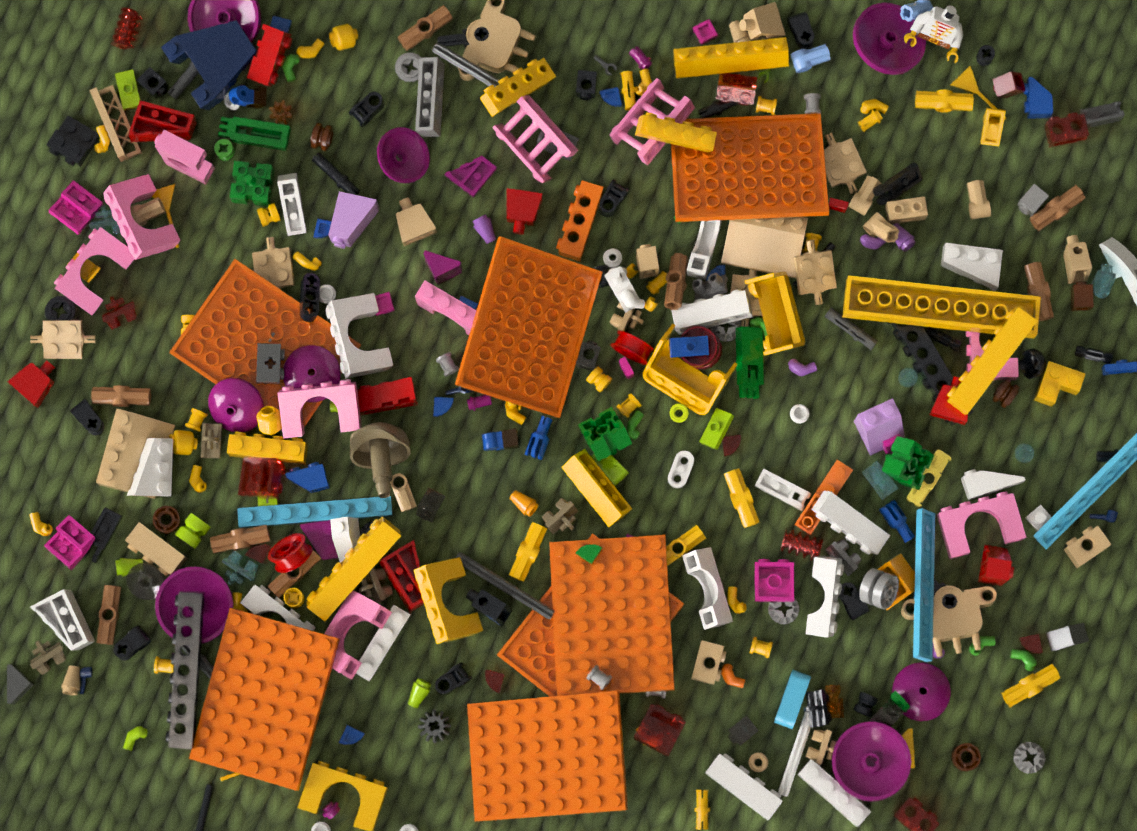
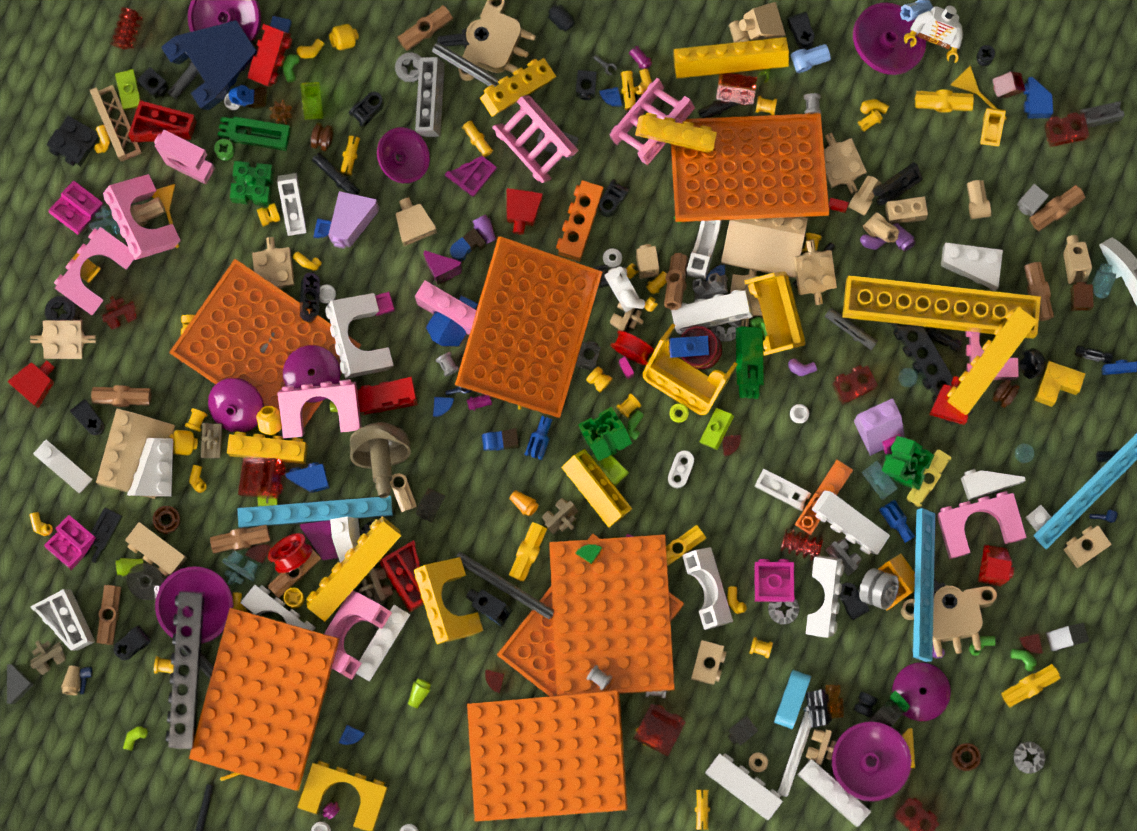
lime wheel [175,513,211,549] -> none
dark grey brick [256,343,285,384] -> none
dark grey gear [418,710,451,743] -> none
black piece [435,662,472,695] -> none
yellow arm [505,402,527,425] -> none
dark pink tile [693,19,718,45] -> none
orange arm [721,664,745,689] -> none
yellow piece [724,468,760,528] -> none
none -> white slope [33,440,93,494]
none -> clear neon green slope [300,82,323,120]
none -> yellow pin [340,136,360,175]
none -> blue slope [426,311,466,347]
none -> leg [450,228,486,262]
none -> yellow pin [462,121,493,158]
none -> black brick [548,5,576,32]
none -> clear red brick [832,365,878,405]

